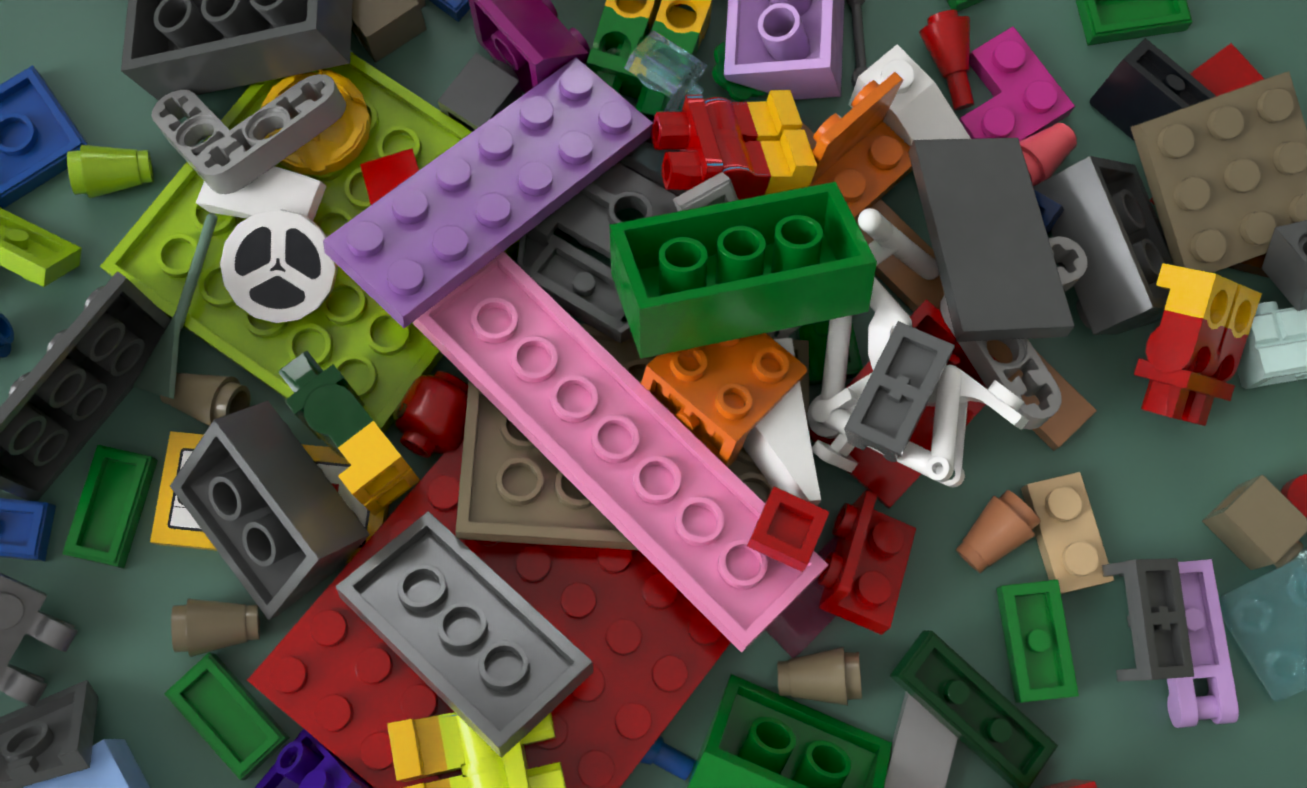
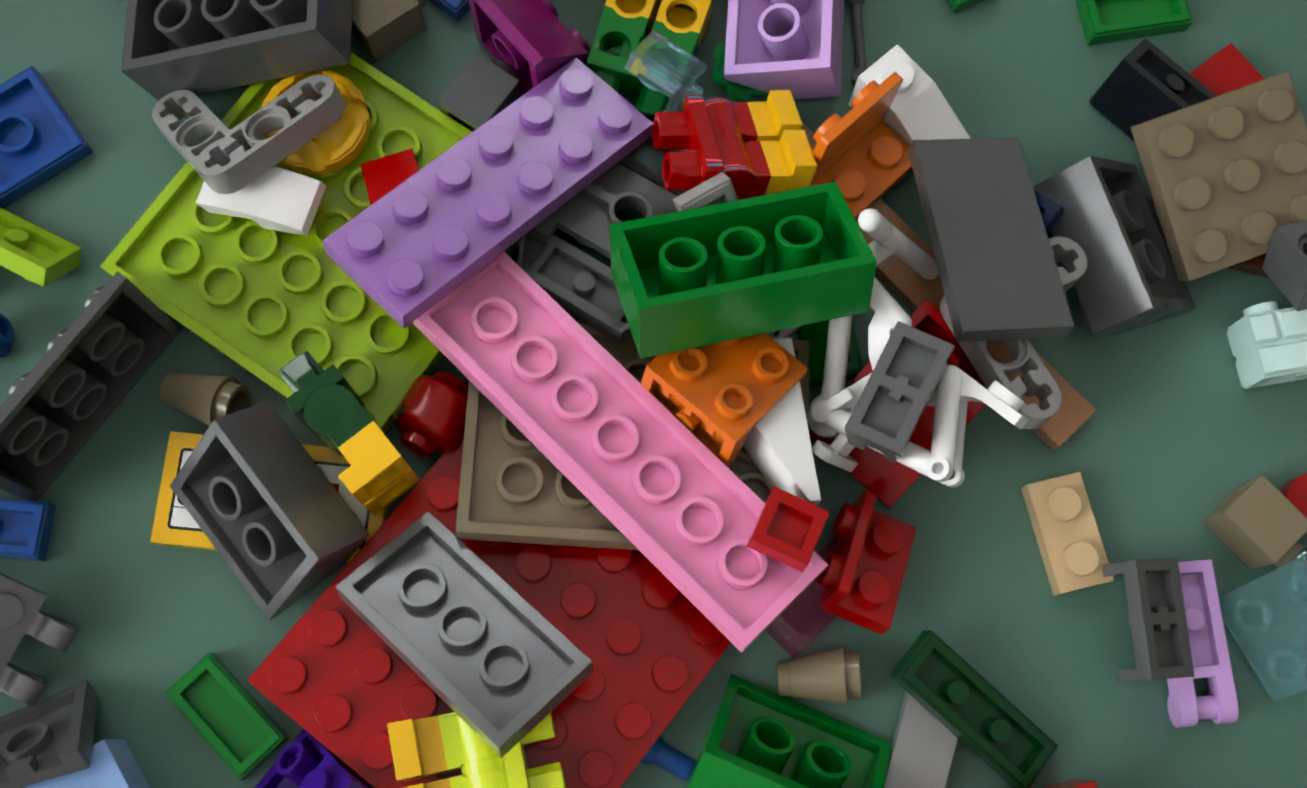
green tile [62,445,158,569] -> none
lime cone [67,145,154,199] -> none
sand green piece [133,213,217,399] -> none
dark tan cone [171,598,260,657] -> none
white tile [220,209,338,323] -> none
red cone [919,10,974,110] -> none
nougat cone [955,490,1041,574] -> none
dark pink plate [959,26,1075,141] -> none
green plate [996,580,1079,703] -> none
coral cone [1019,123,1077,189] -> none
red hips [1134,263,1262,426] -> none

